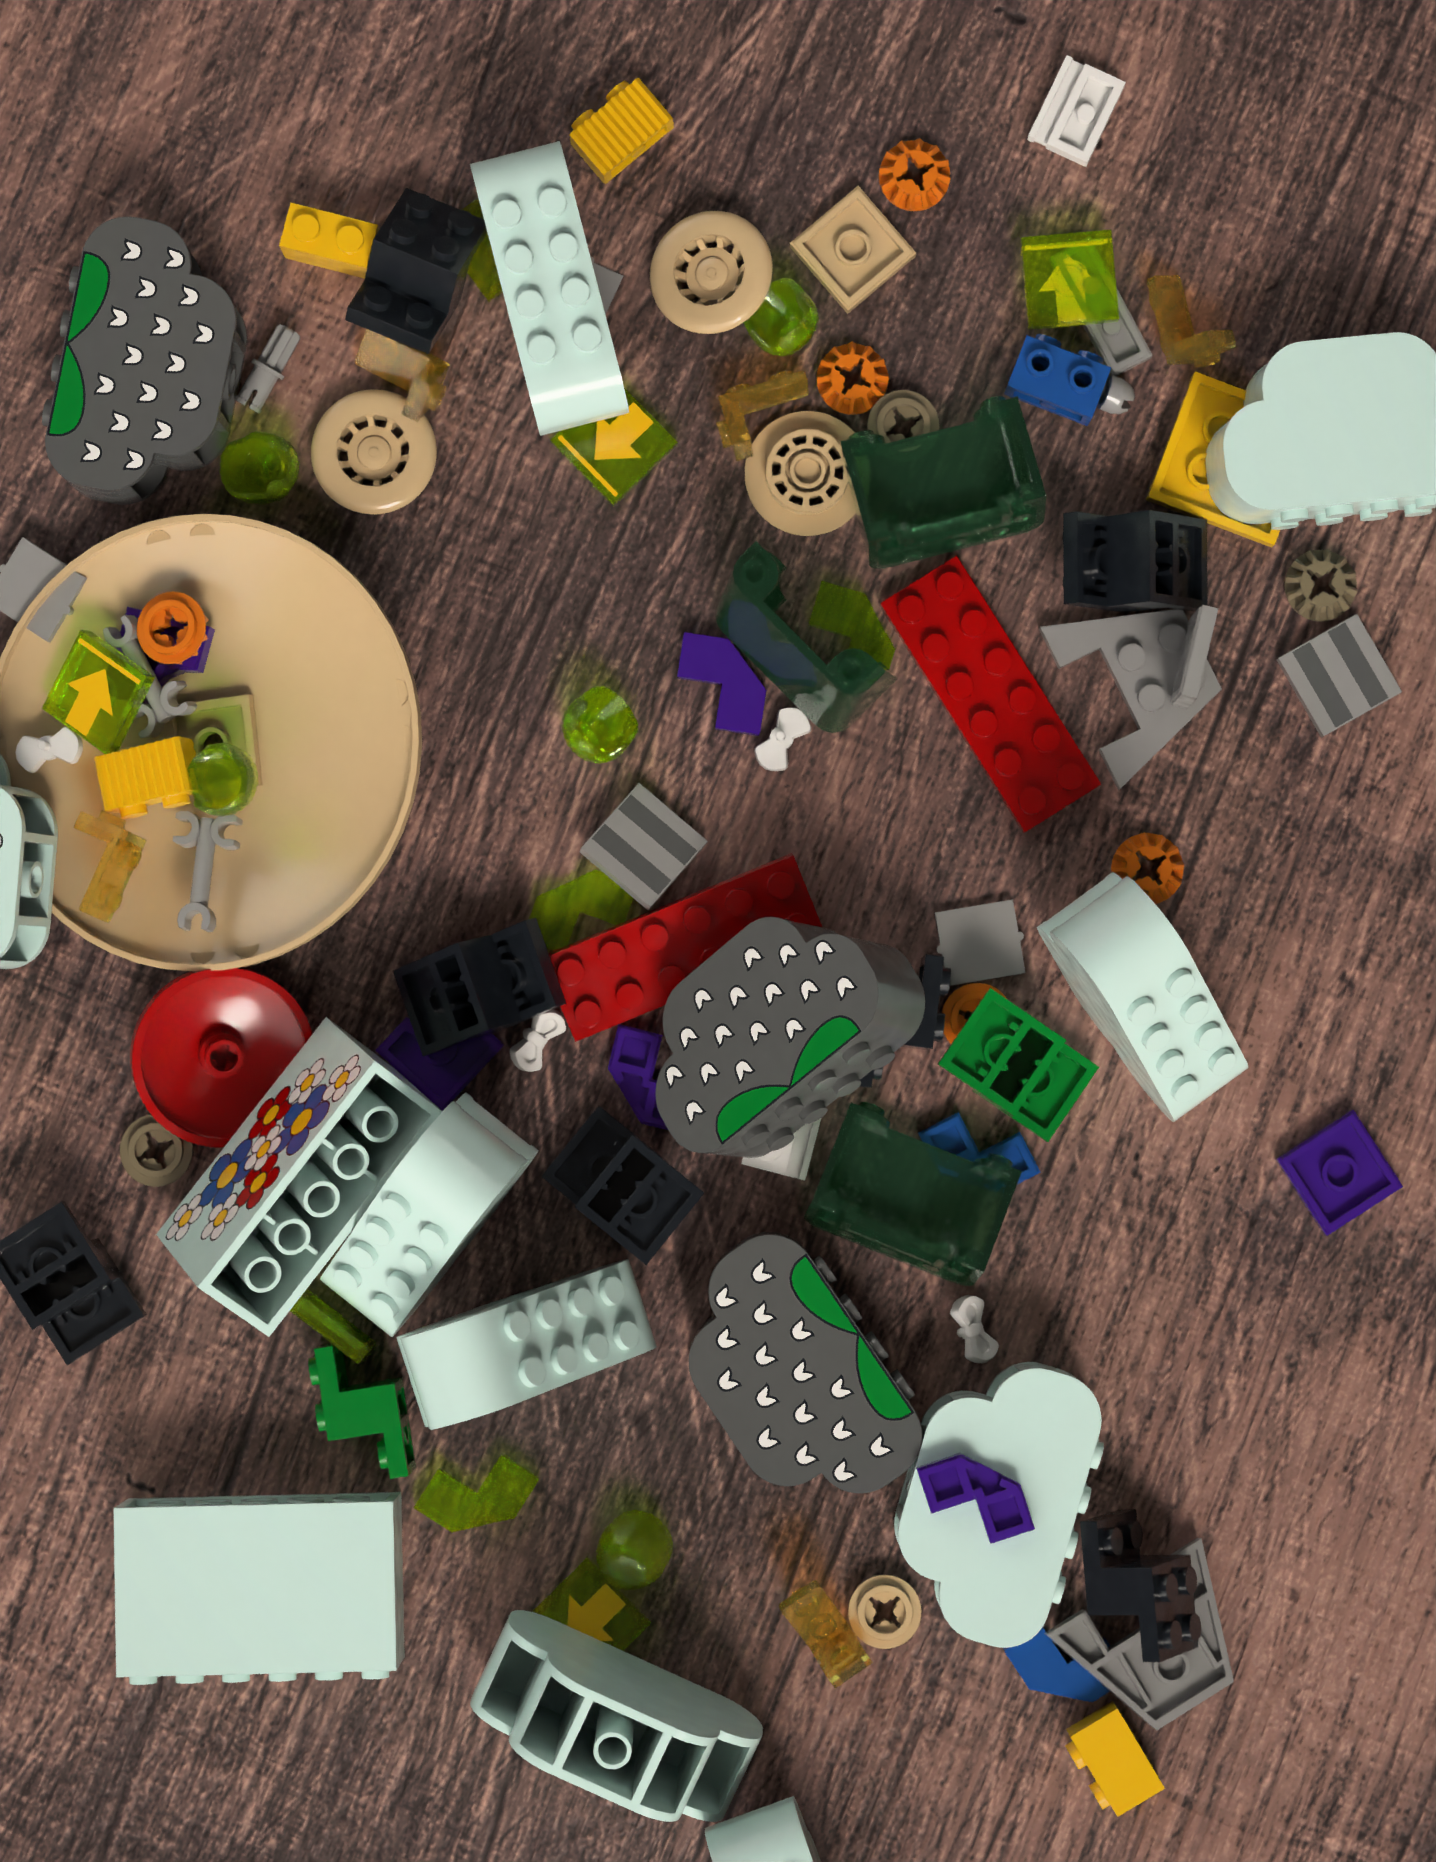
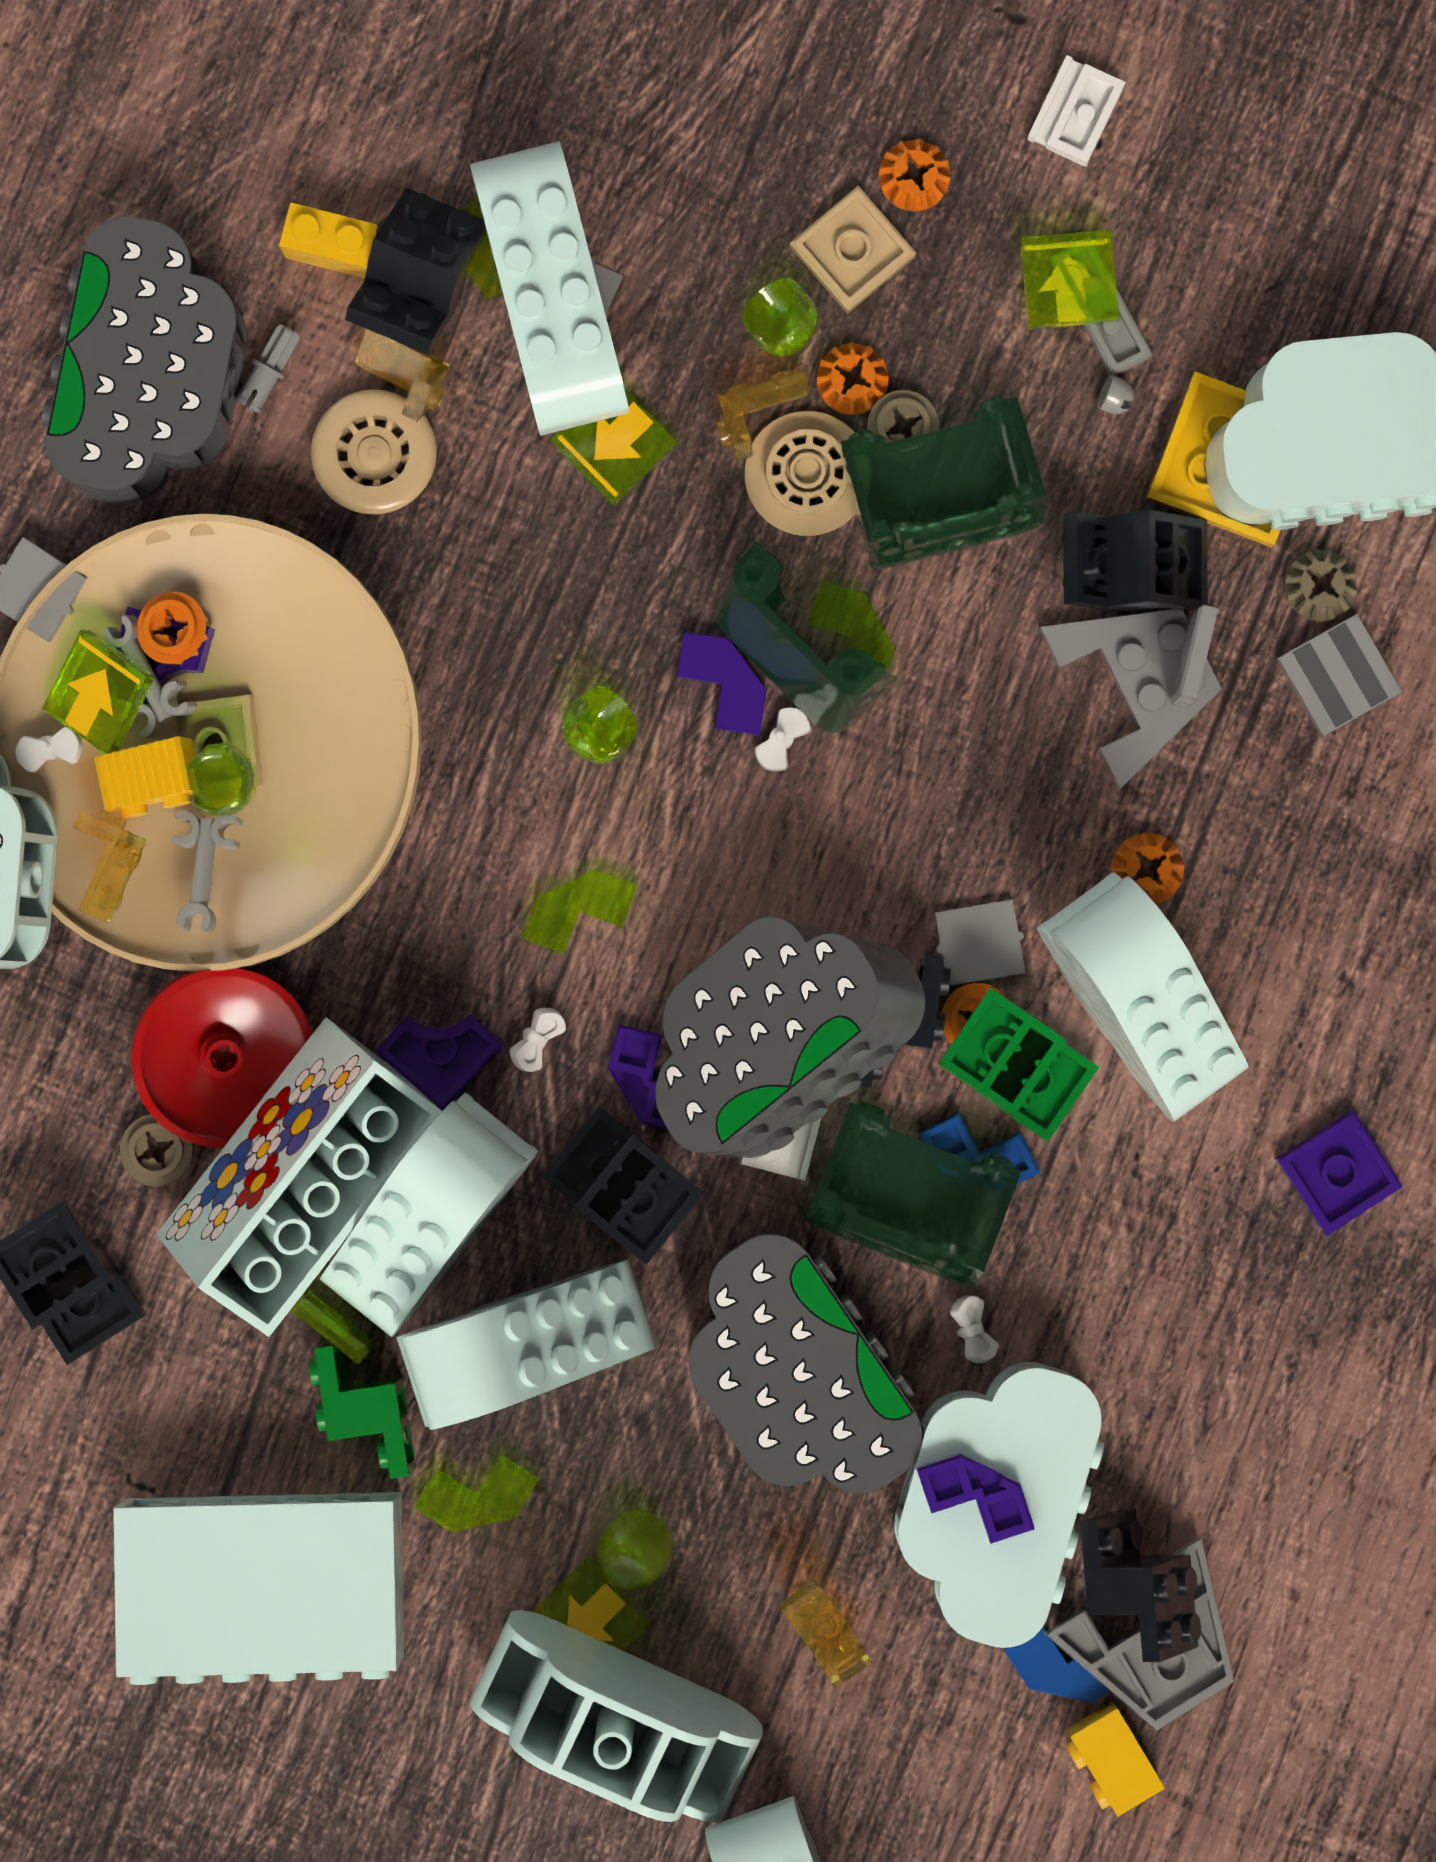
clear neon green hair [219,431,300,505] -> none
black bracket [393,918,567,1056] -> none
red plate [549,853,822,1042] -> none
yellow brick [569,77,674,184] -> none
tile [579,783,708,910] -> none
tan wheel [650,211,773,334] -> none
tan gear [848,1575,921,1649] -> none
red plate [879,556,1101,833] -> none
blue brick [1004,334,1112,426] -> none
clear yellow bracket [1147,275,1237,368] -> none

